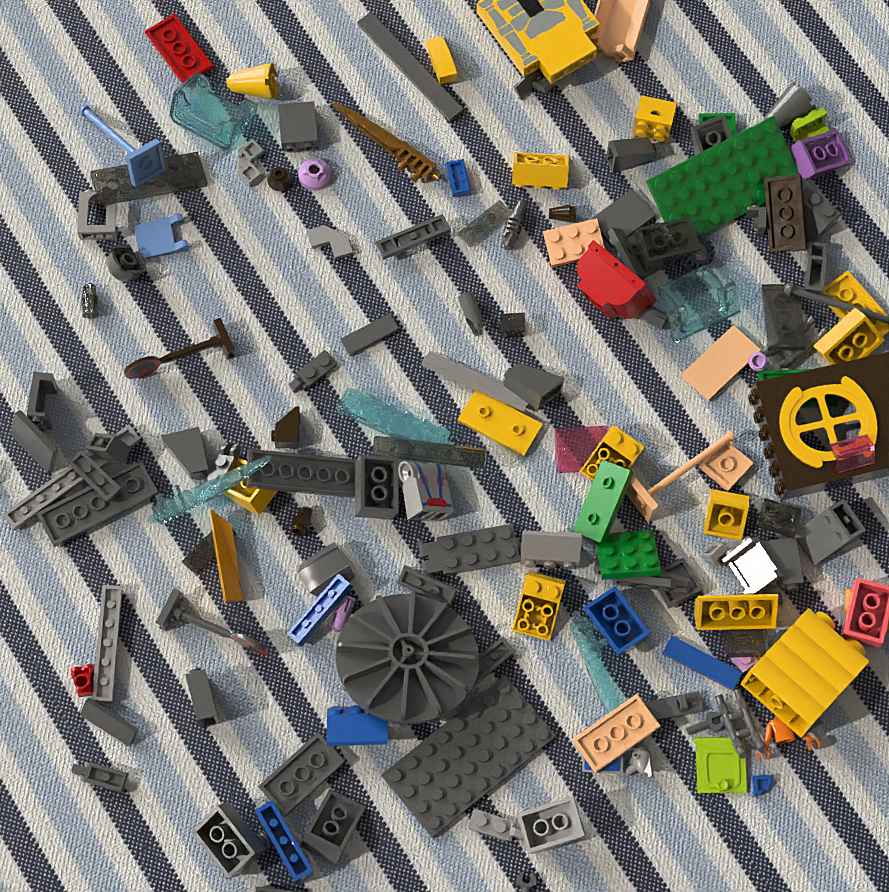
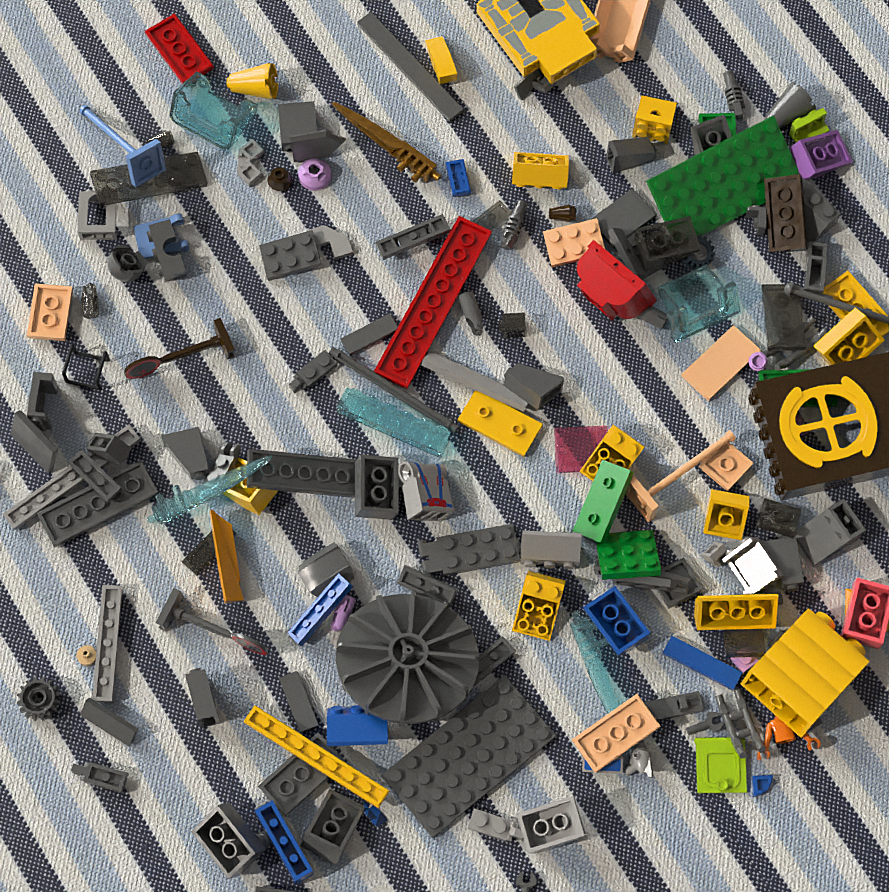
red plate [70,664,95,697] -> none
dark brown slope [271,406,300,449] -> none
dark brown cone [290,506,313,536] -> none
clear smoke tile [373,436,487,469] -> none
clear pink panel [830,434,875,473] -> none
none -> dark grey gear [17,677,61,721]
none -> light nougat plate [27,284,73,341]
none -> black piece [62,344,110,390]
none -> tan tile [77,645,96,666]
none -> clear smoke cone [146,130,175,148]
none -> dark grey arch [147,219,187,282]
none -> yellow tile [243,705,390,809]
none -> dark grey plate [259,230,322,281]
none -> dark grey tile [279,671,319,734]
none -> dark grey tile [290,129,346,162]
none -> dark grey piece [329,347,459,434]
none -> sticker [364,800,387,827]
none -> red plate [374,216,492,390]
none -> dark grey hinge [723,70,745,120]

